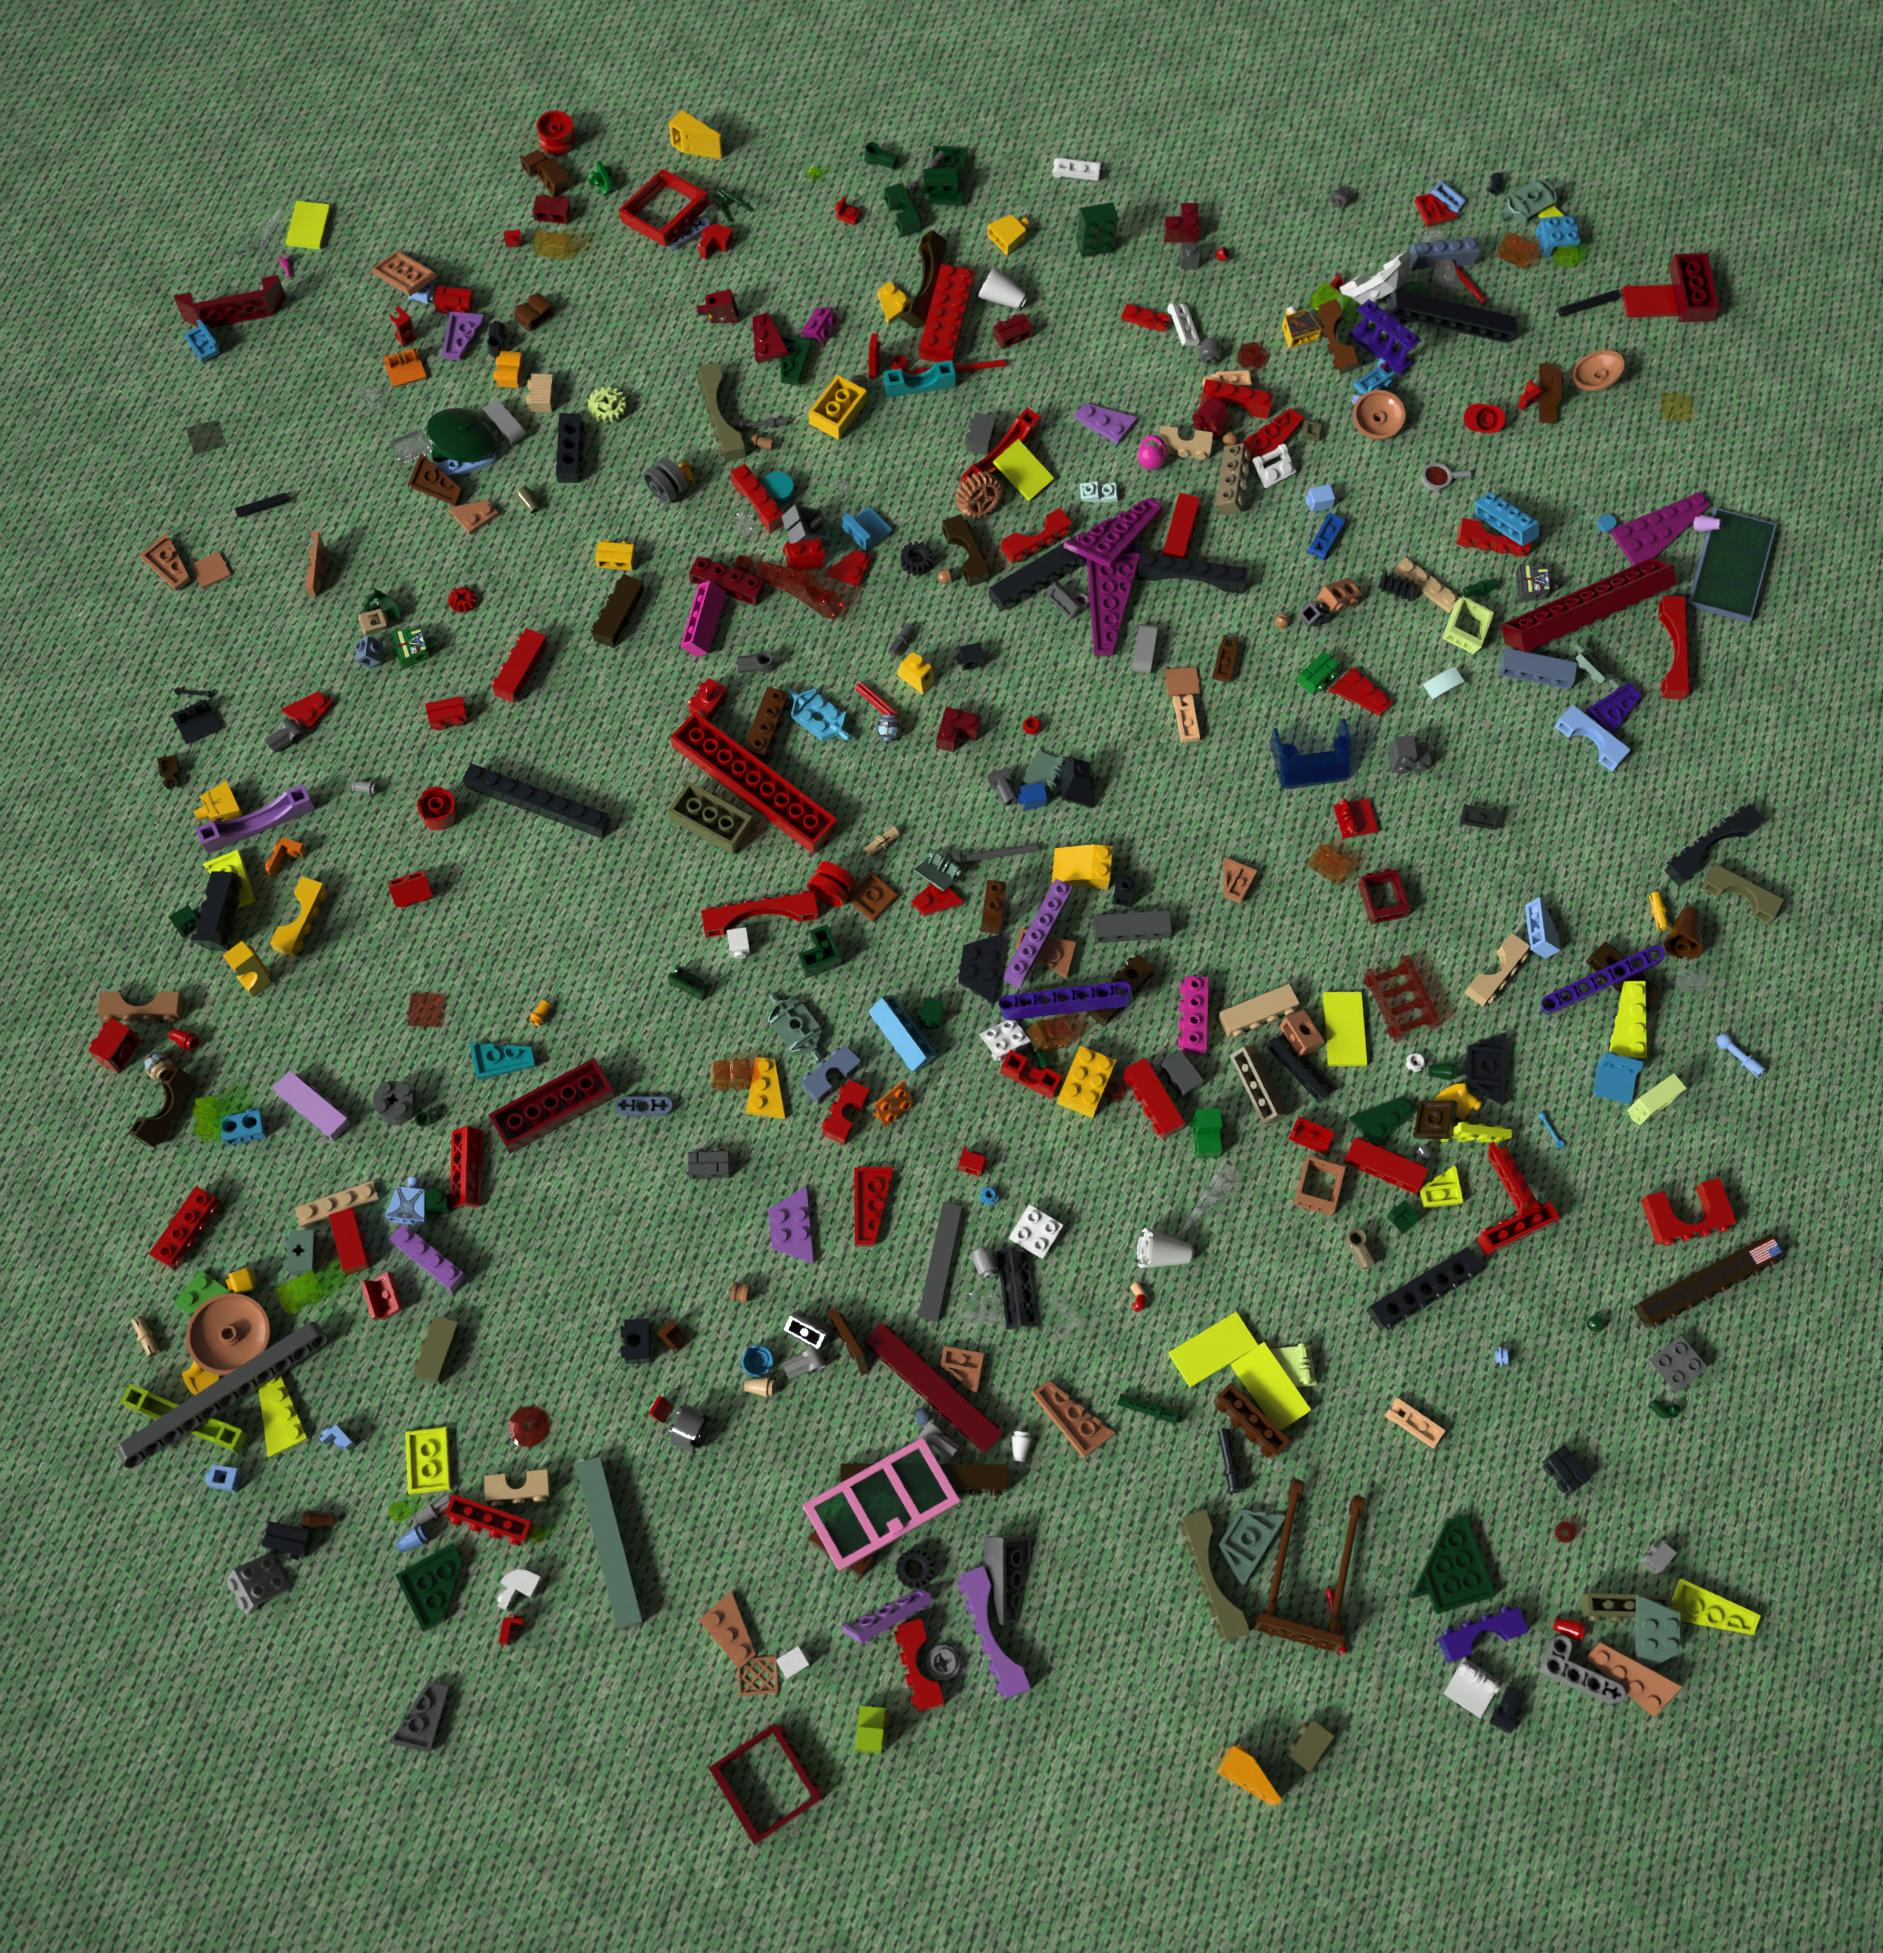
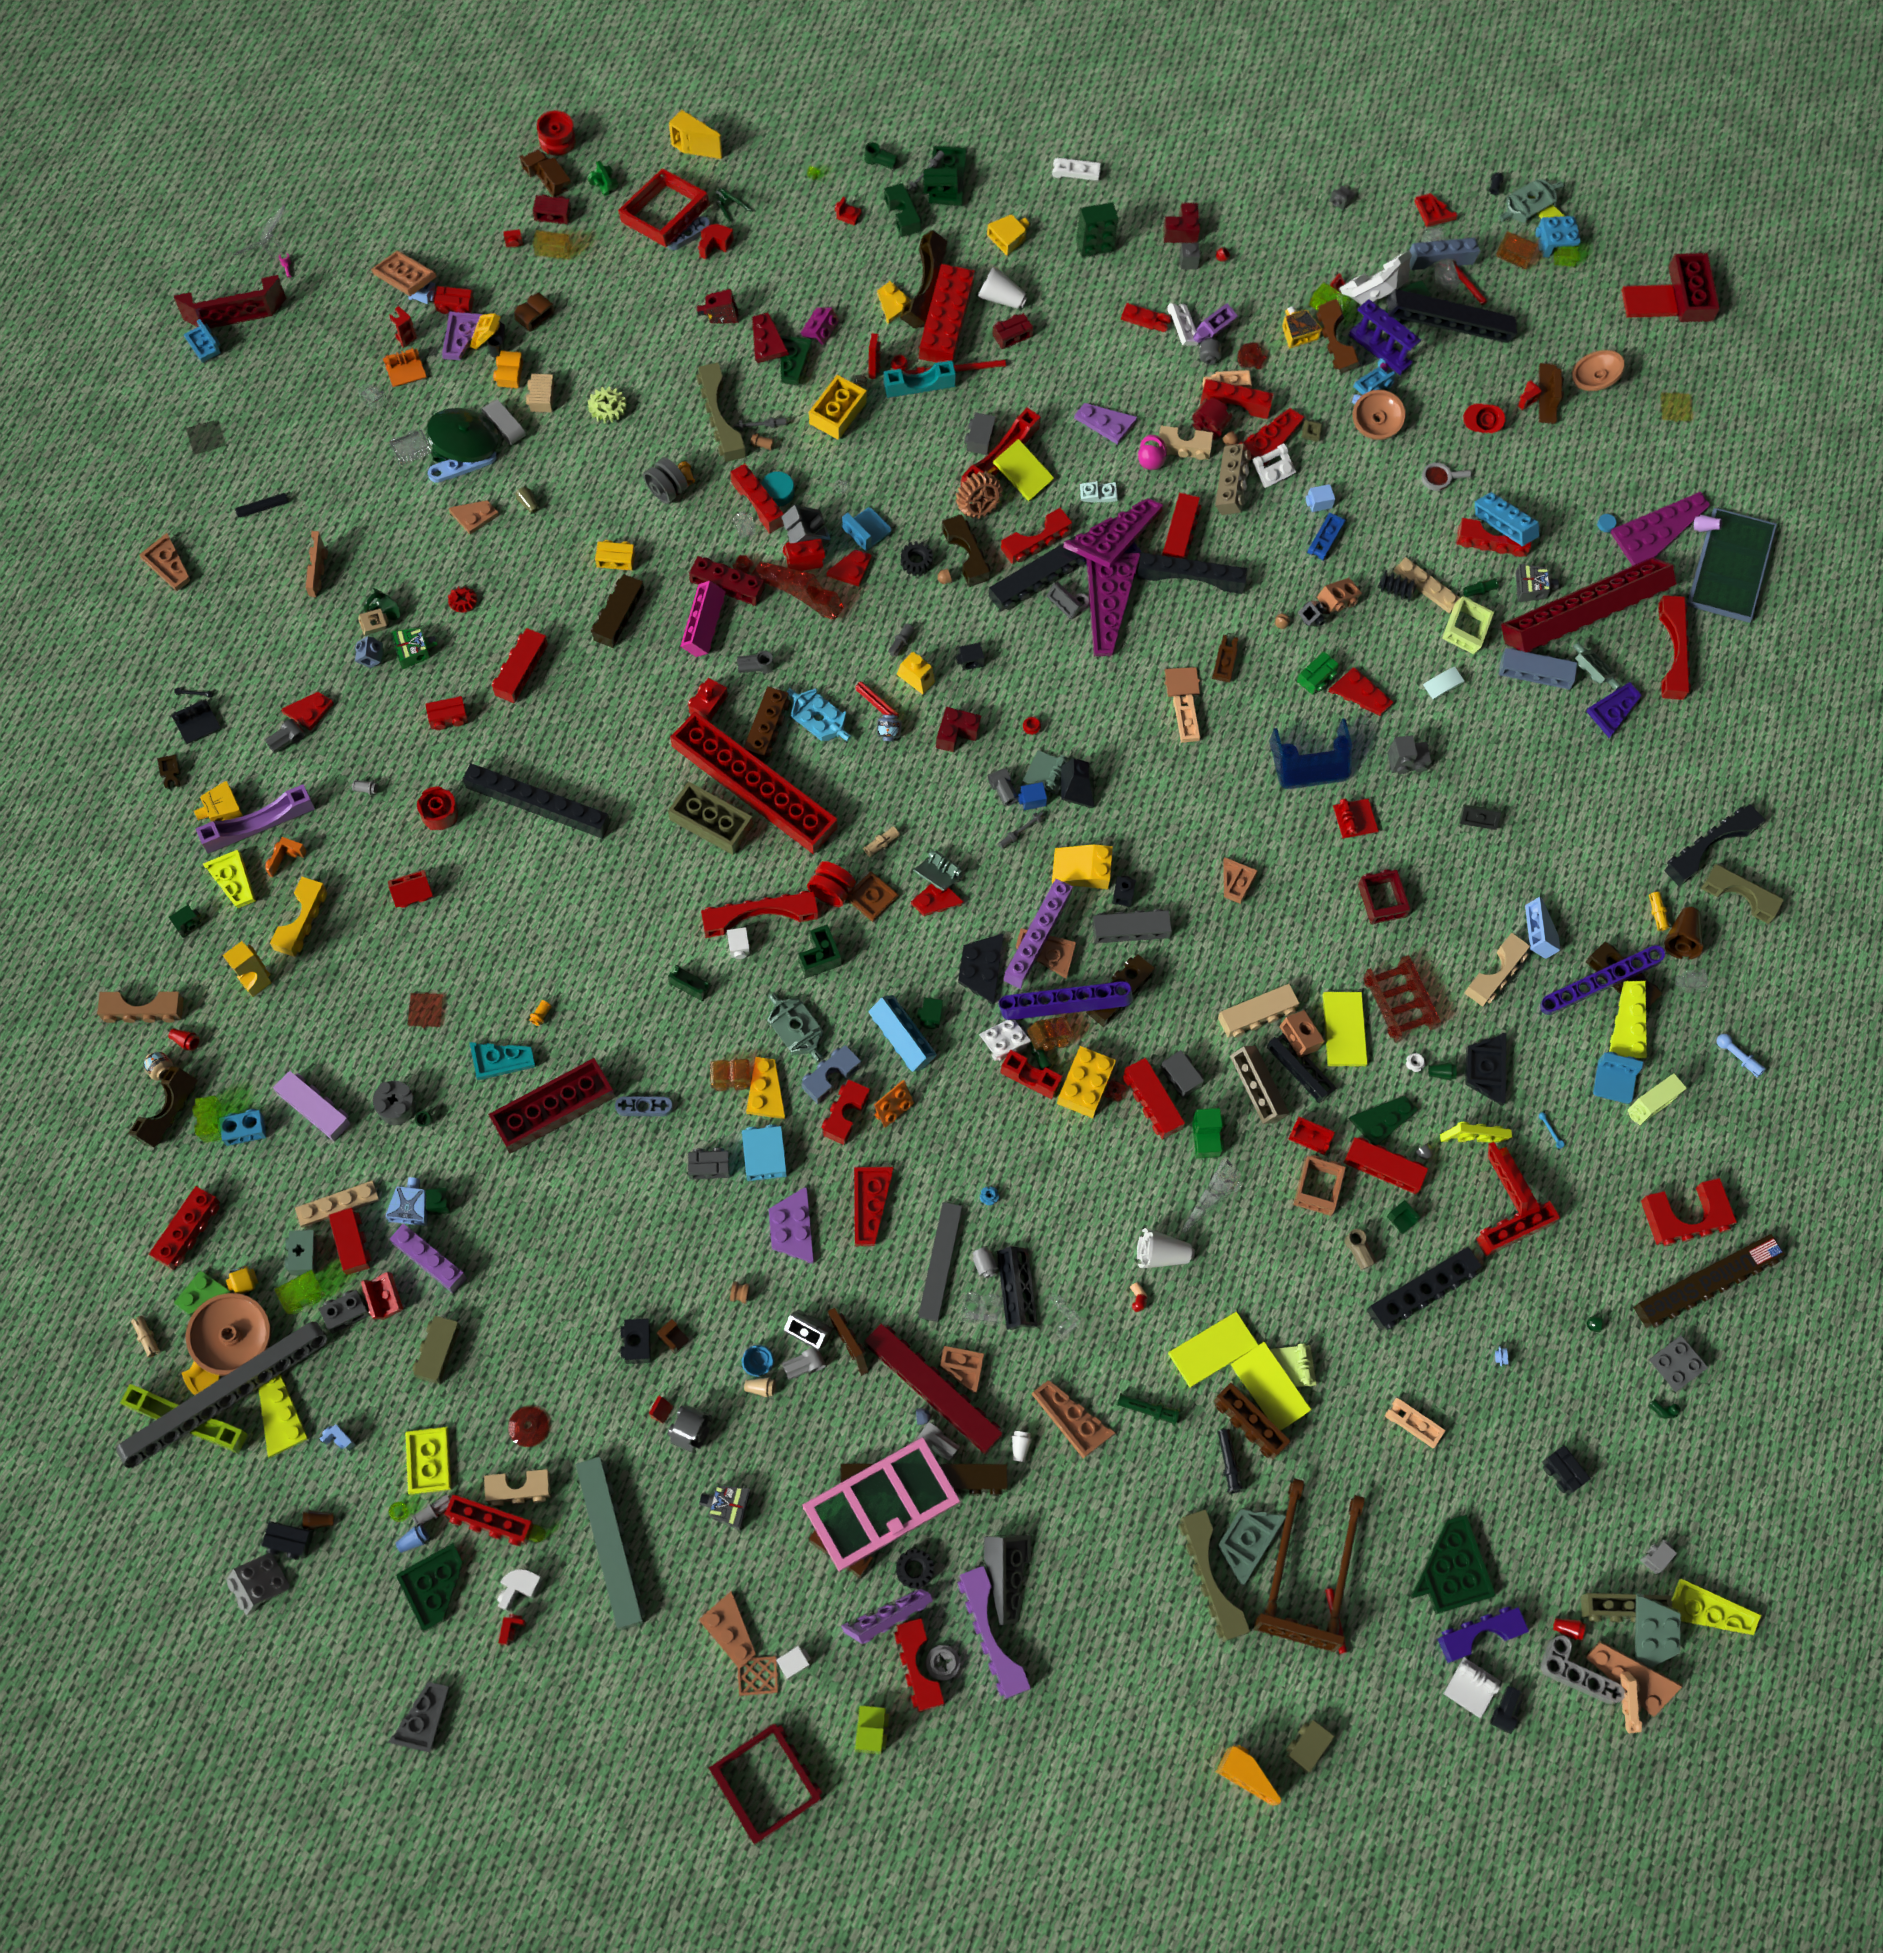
red brick [88,1018,141,1073] -> none
nougat piece [190,552,231,589] -> none
black wedge [191,871,242,951] -> none
light blue brick [206,1465,242,1493] -> none
neon yellow tile [286,201,331,250] -> none
reddish brown wing [407,453,463,506] -> none
red fence [450,1126,483,1208] -> none
black brick [556,413,585,483] -> none
dark grey piece [951,844,1040,867] -> none
red brick [958,1147,989,1176] -> none
reddish brown window [981,880,1006,934] -> none
white hinge [1008,1204,1063,1259] -> none
light grey beam [1132,624,1158,674] -> none
dark pink brick [1178,976,1209,1056] -> none
clear orange brick [1307,843,1353,886] -> none
dark brown tile [1413,1100,1458,1139] -> none
neon yellow wing [1419,1166,1463,1209] -> none
light blue slope [1430,180,1466,213] -> none
yellow arm [1434,1083,1482,1121] -> none
light blue arch [1555,705,1630,772] -> none
clear red plate [1555,1522,1576,1543] -> none
black axle [1557,289,1620,317] -> none
none -> dark grey brick [318,1290,370,1334]
none -> yellow wing [469,313,500,349]
none -> torso [699,1486,751,1531]
none -> medium azure brick [742,1125,787,1181]
none -> dark grey piece [998,812,1044,849]
none -> medium lavender brick [1193,303,1238,343]
none -> light nougat hinge [1620,1671,1642,1734]

